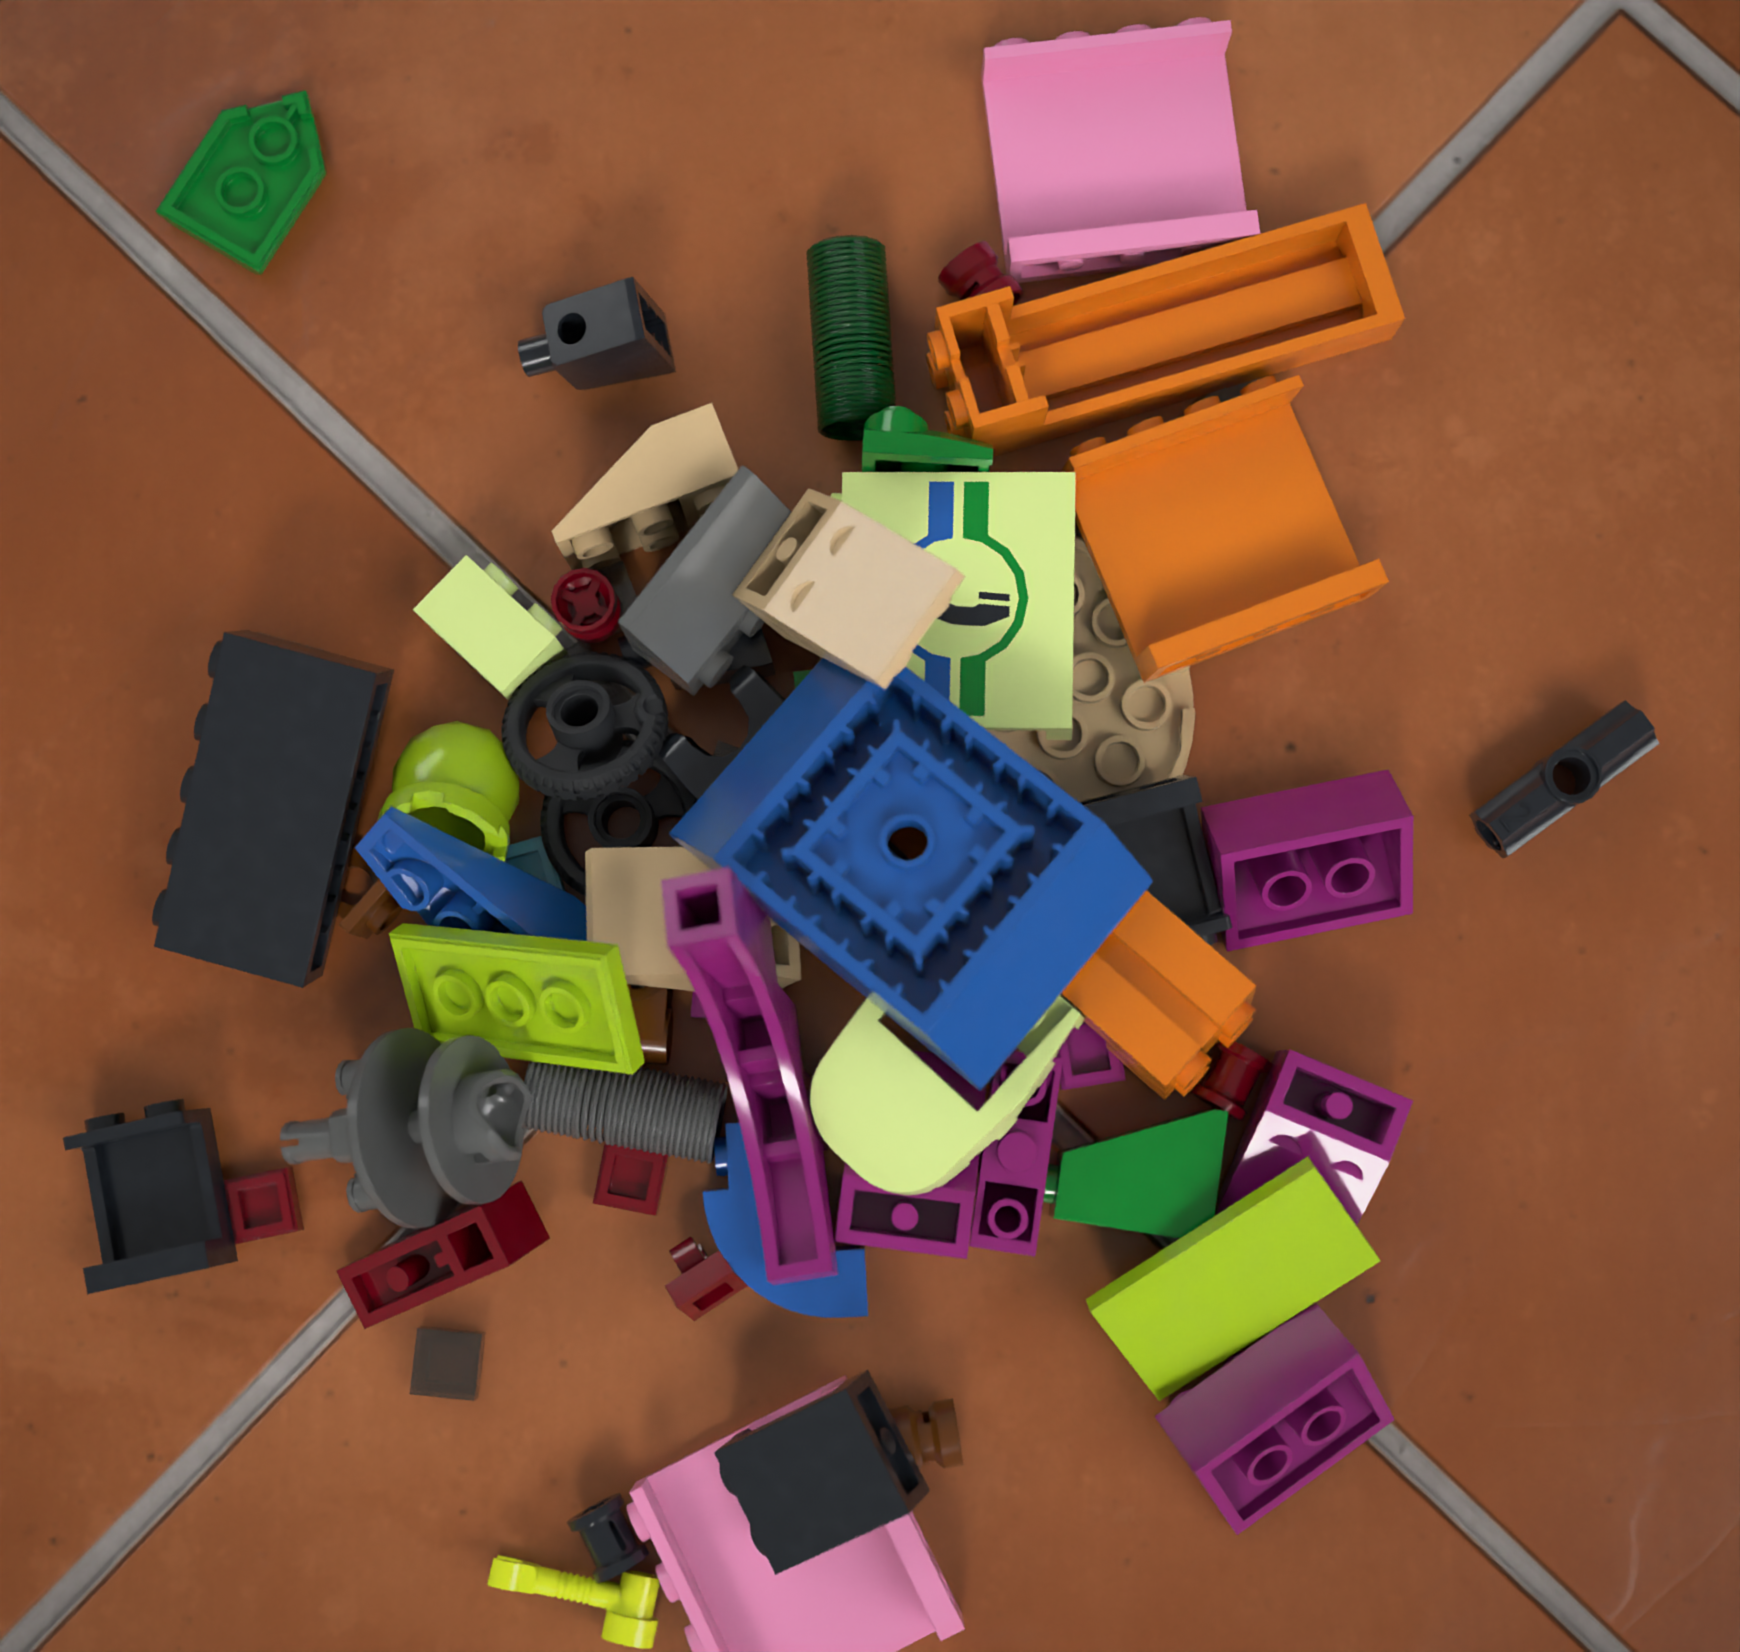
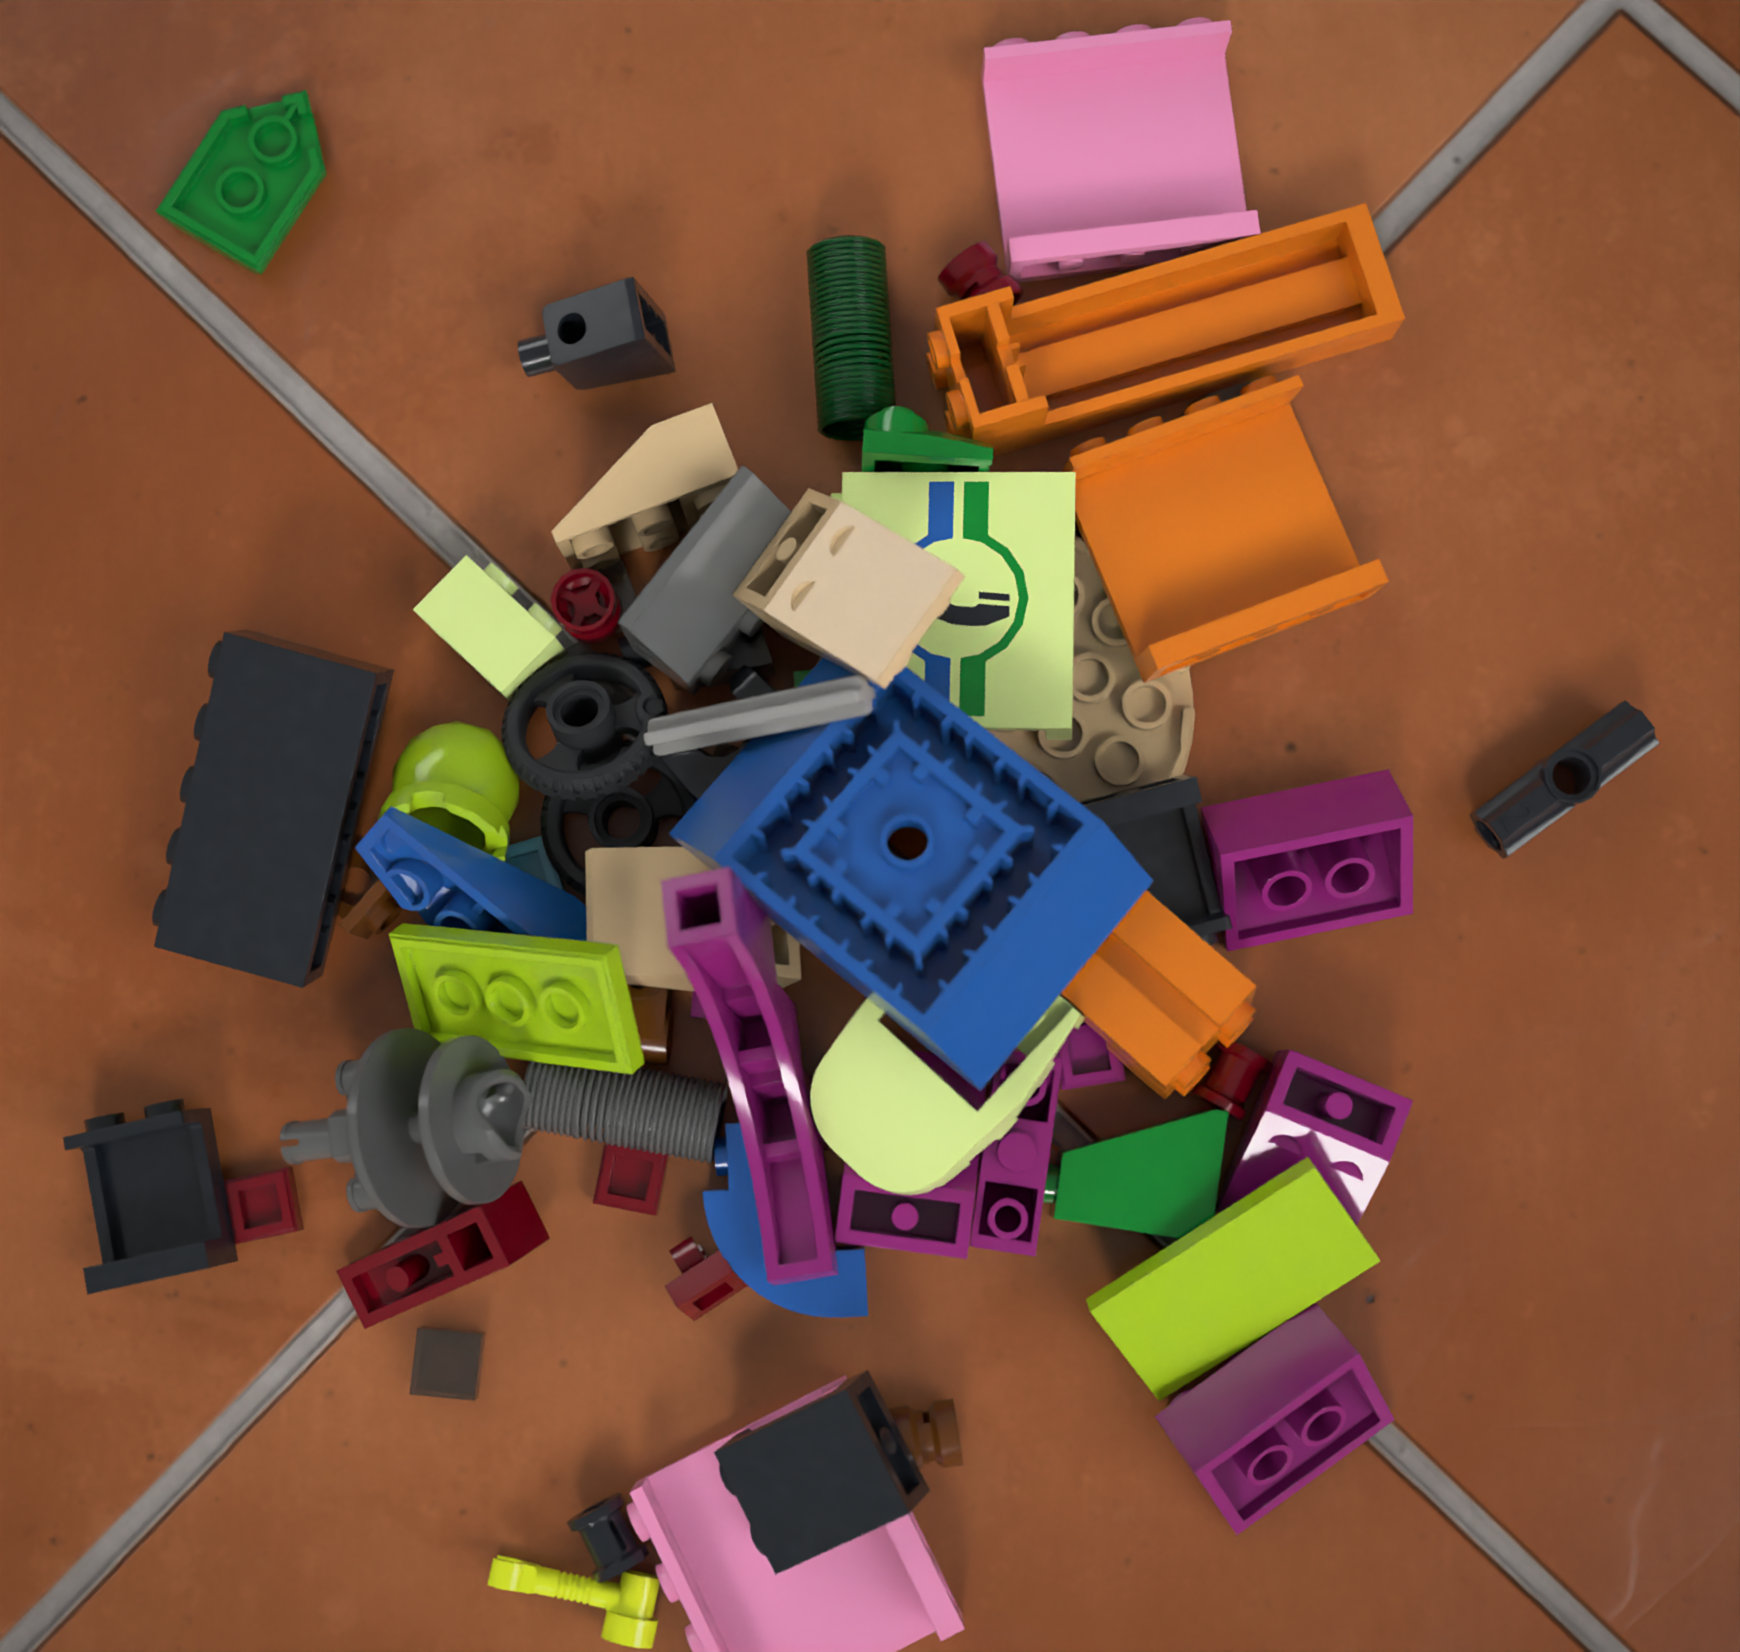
none -> light grey axle [644,675,876,756]

